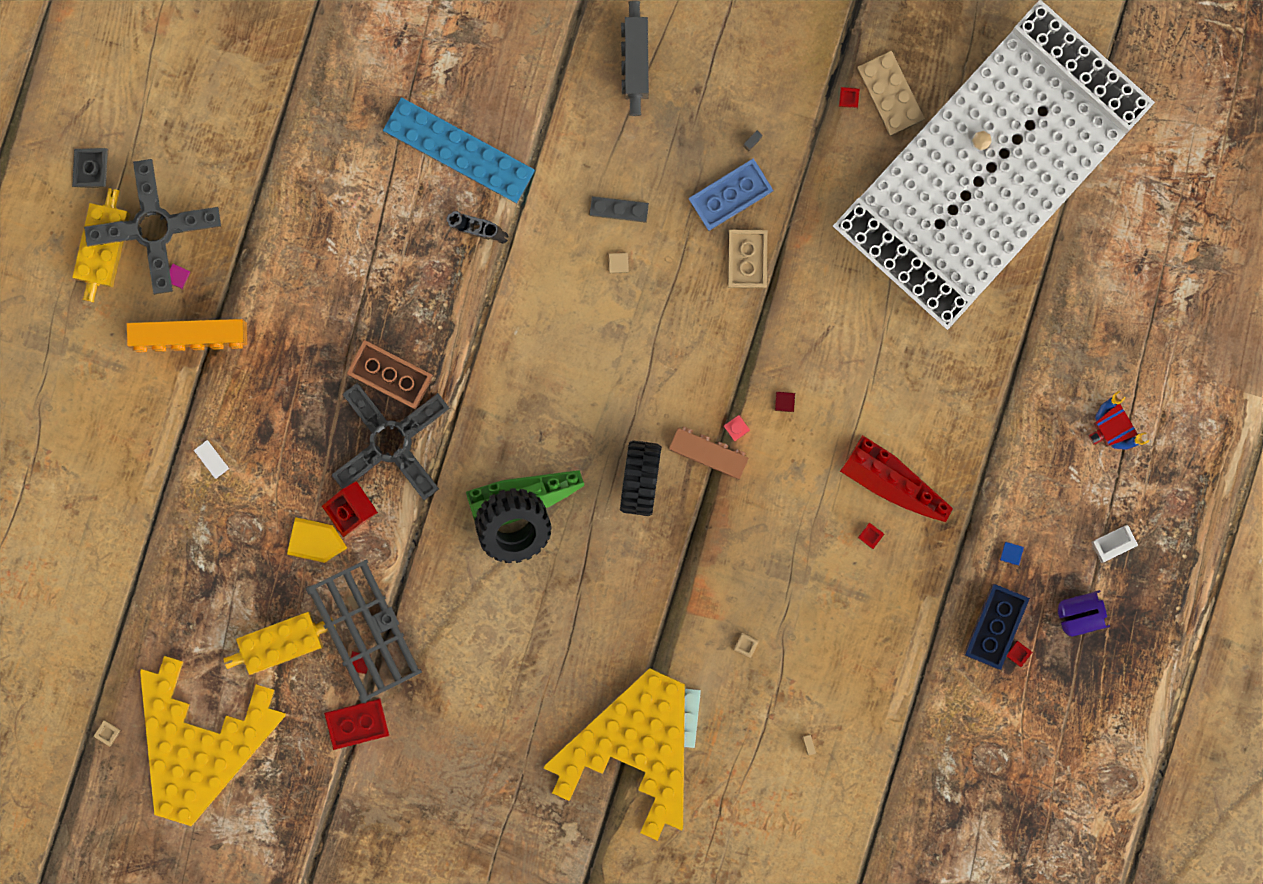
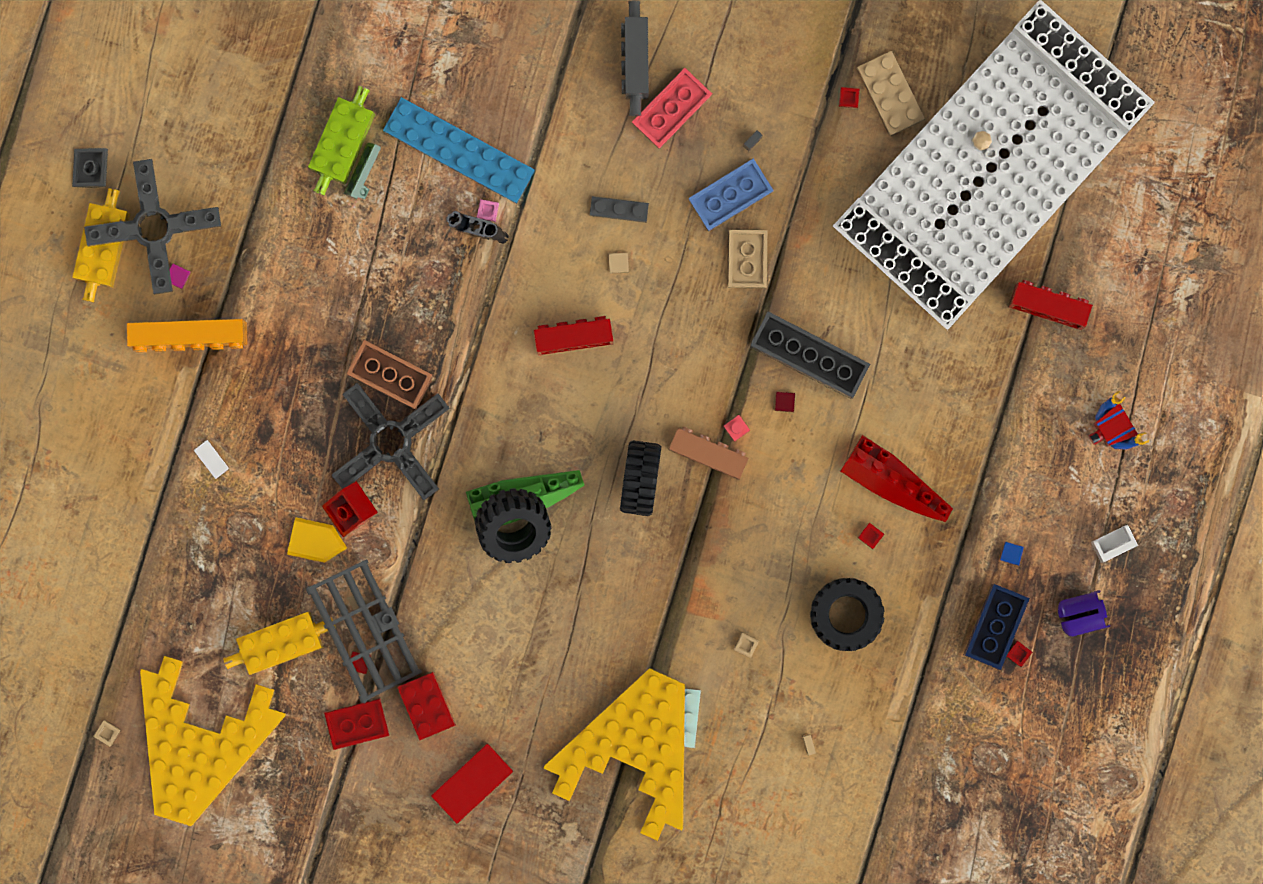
none -> lime brick [308,86,375,196]
none -> sand green hinge [344,143,381,199]
none -> red brick [397,672,456,741]
none -> red tile [431,743,514,824]
none -> bright pink tile [477,199,499,222]
none -> red brick [534,316,614,356]
none -> coral plate [632,68,712,149]
none -> dark grey brick [750,312,870,400]
none -> black tyre [810,578,885,651]
none -> red brick [1008,280,1093,330]

